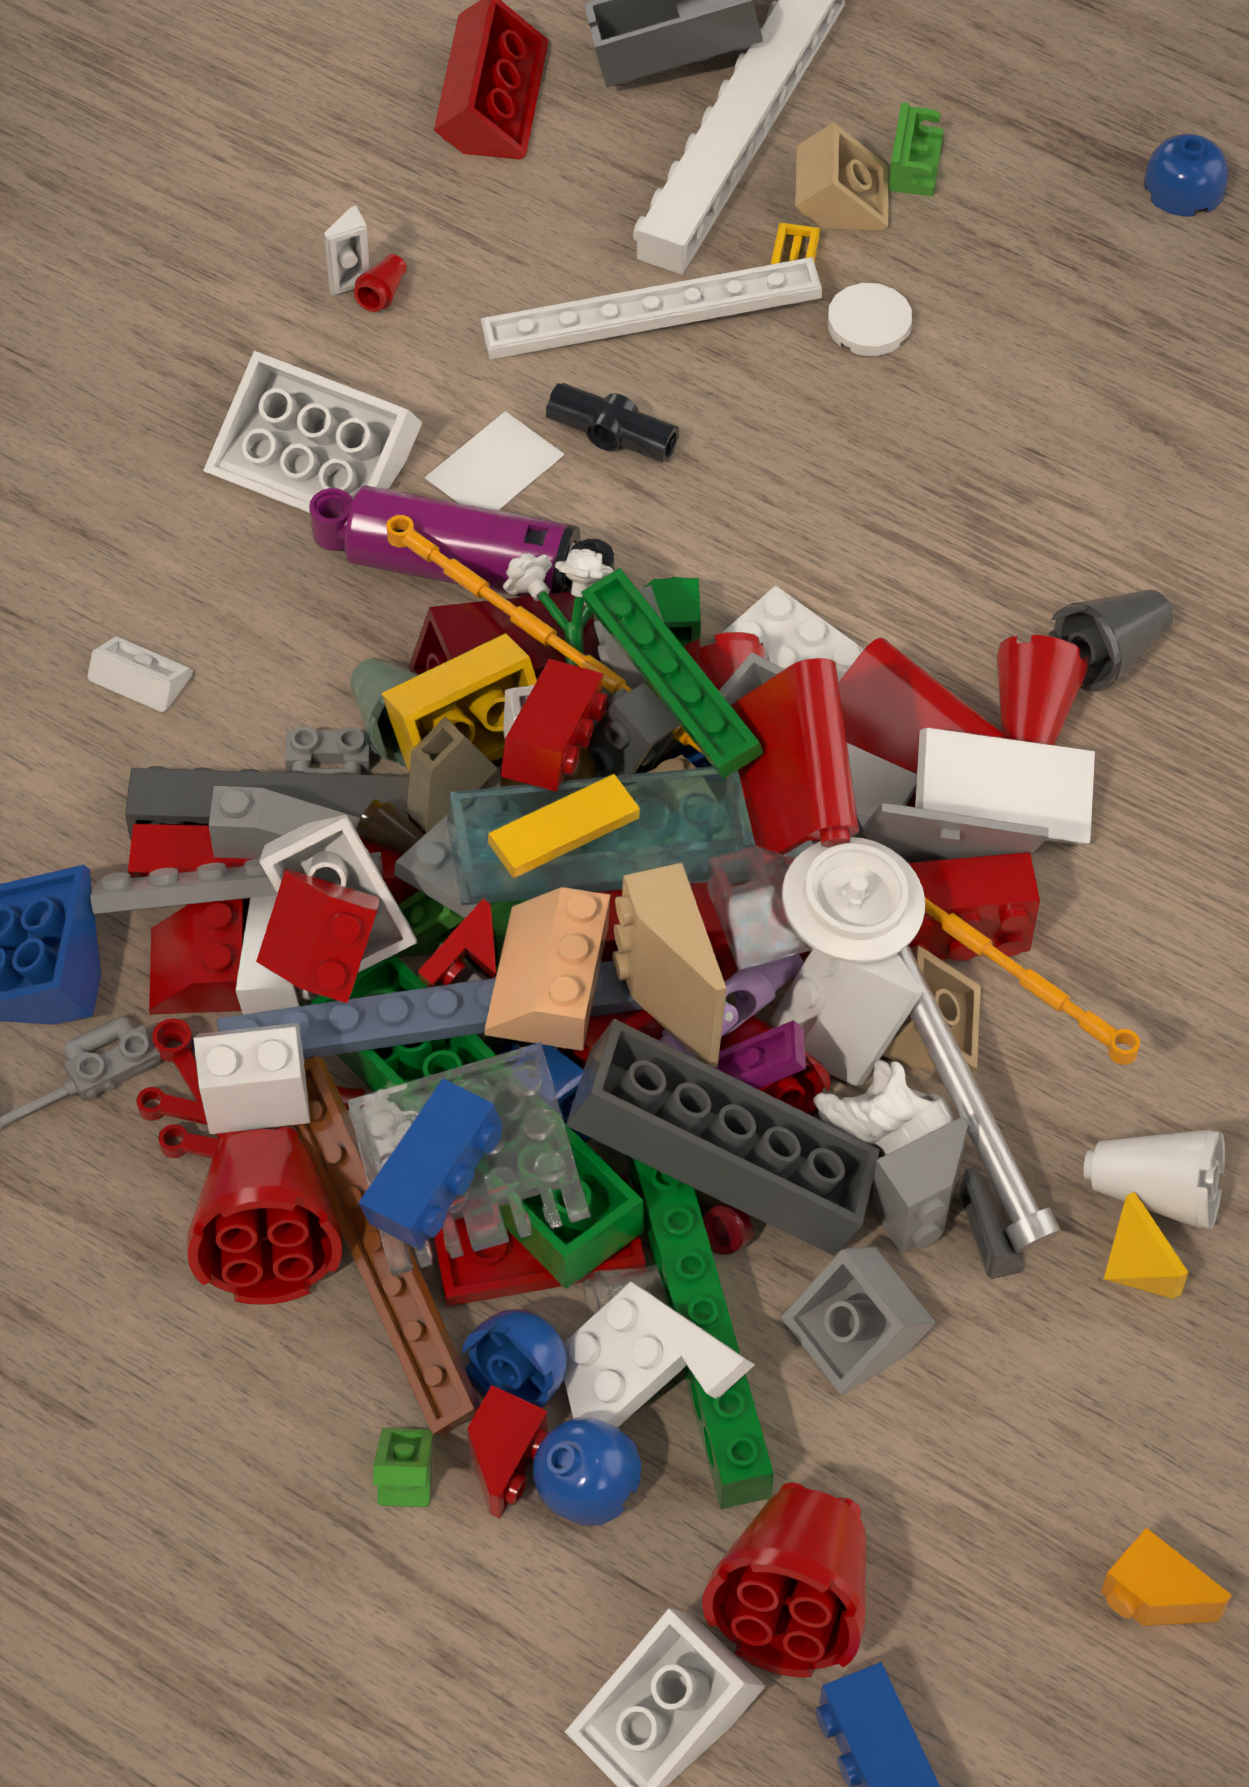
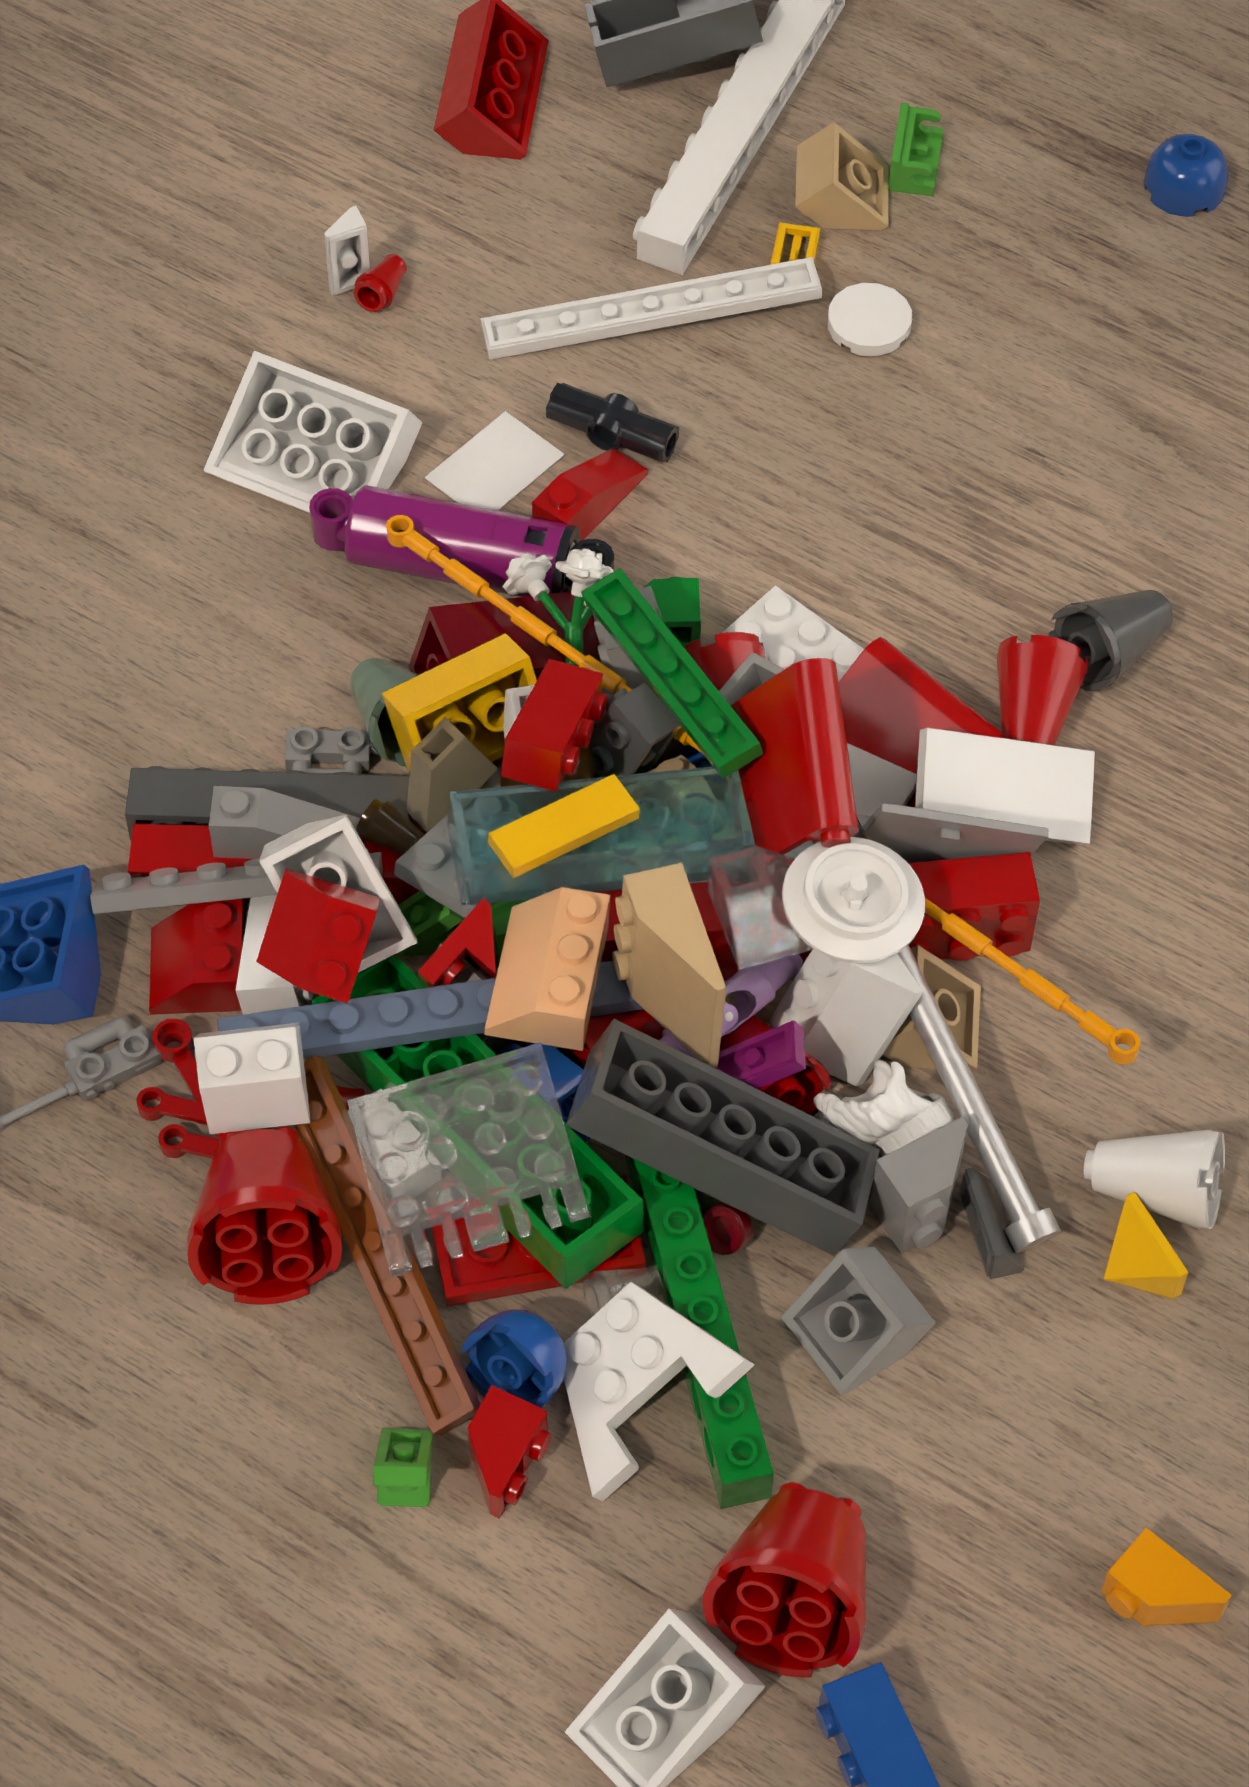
white slope [87,636,193,712] -> none
blue brick [359,1078,503,1250] -> none
blue cylinder [533,1417,641,1526] -> none
none -> red slope [532,448,648,541]

